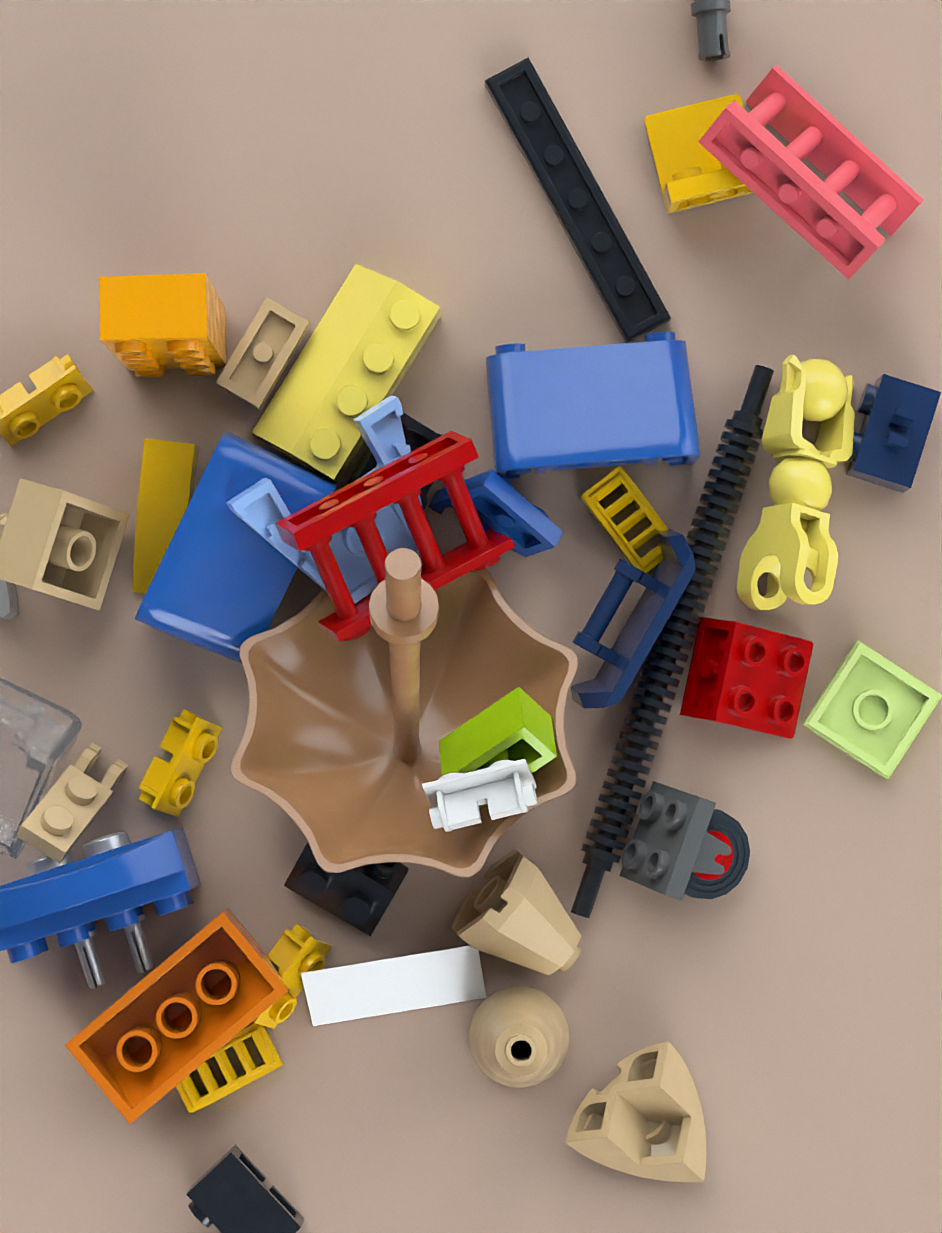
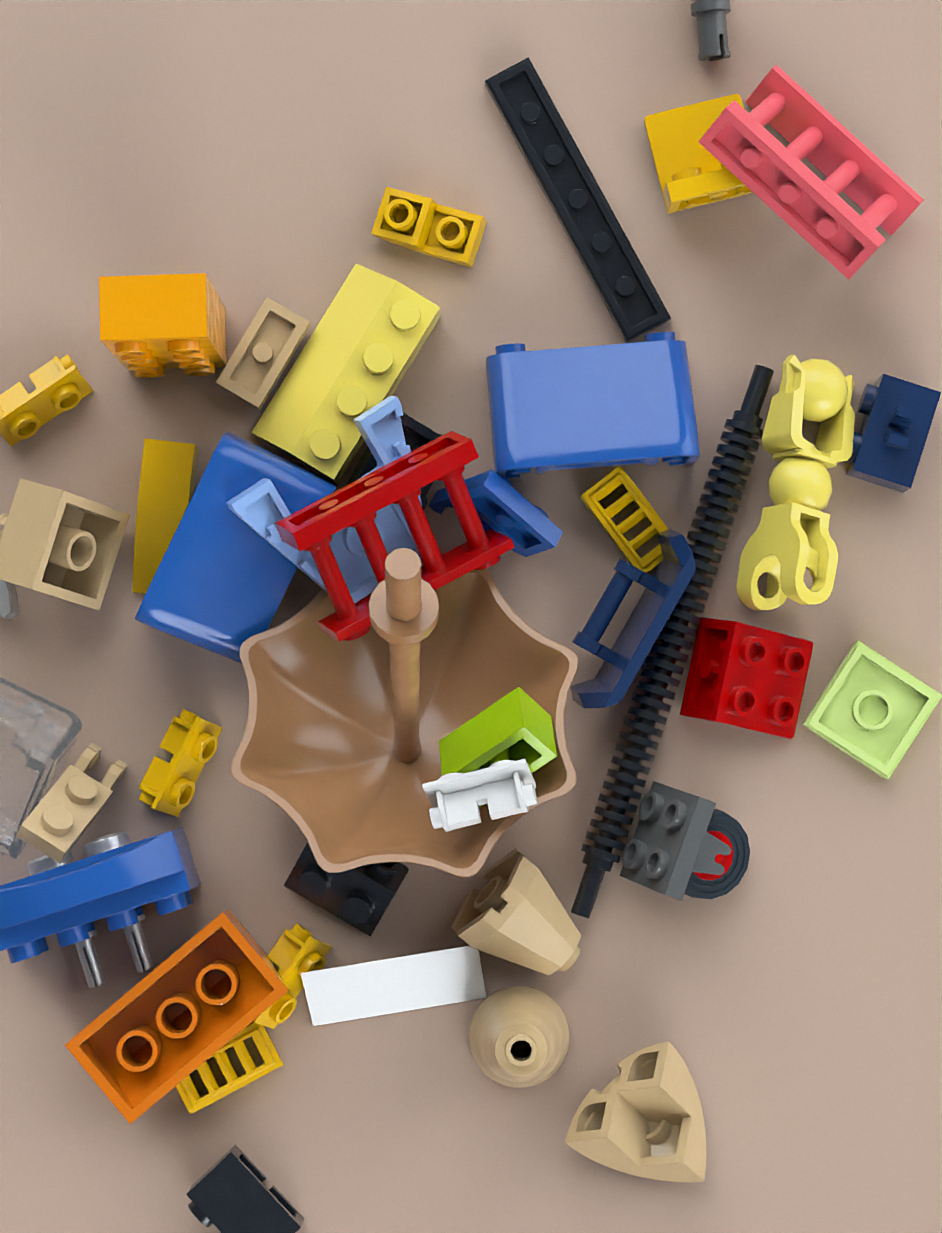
none -> yellow slope [371,186,487,268]

